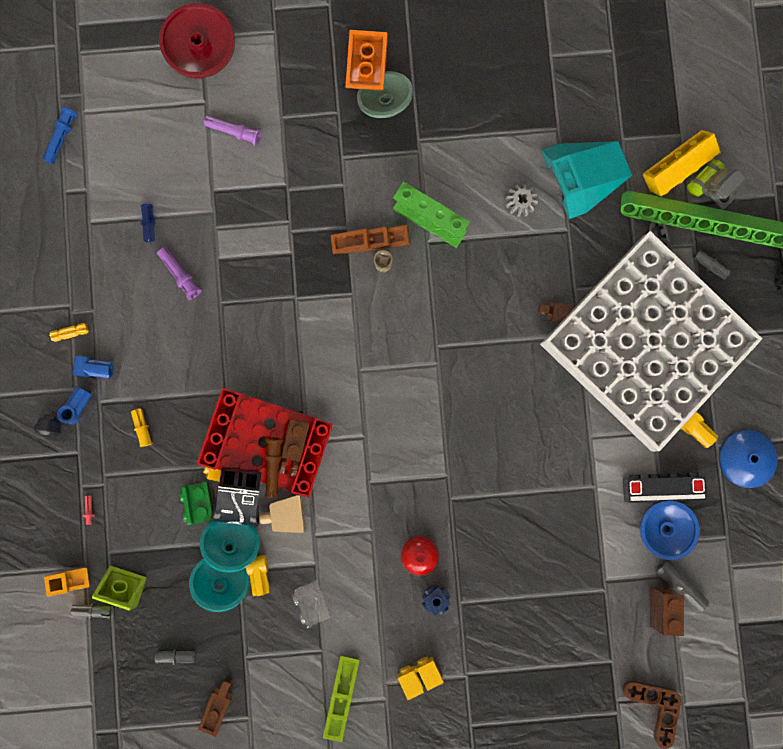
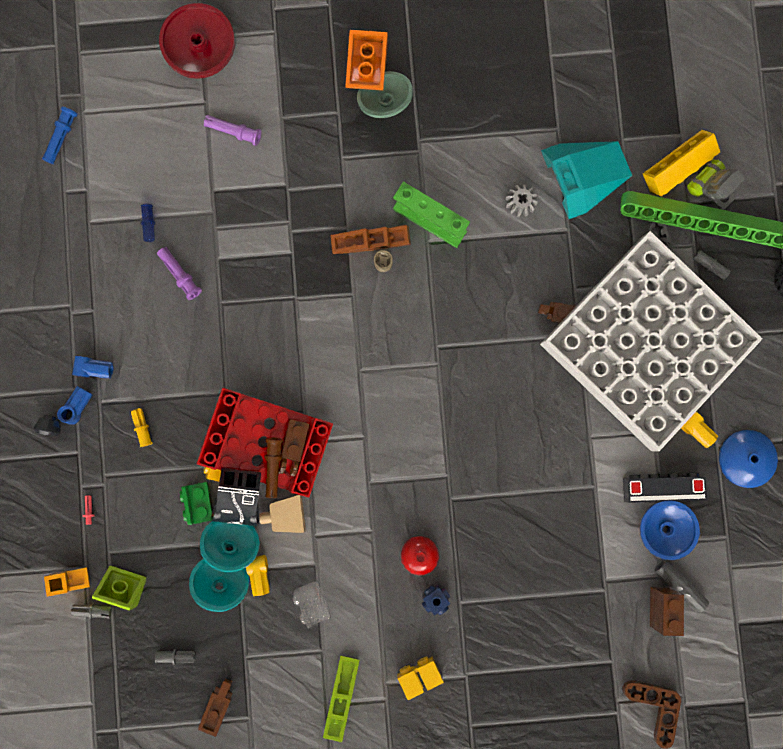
yellow axle [50,323,89,342] -> none

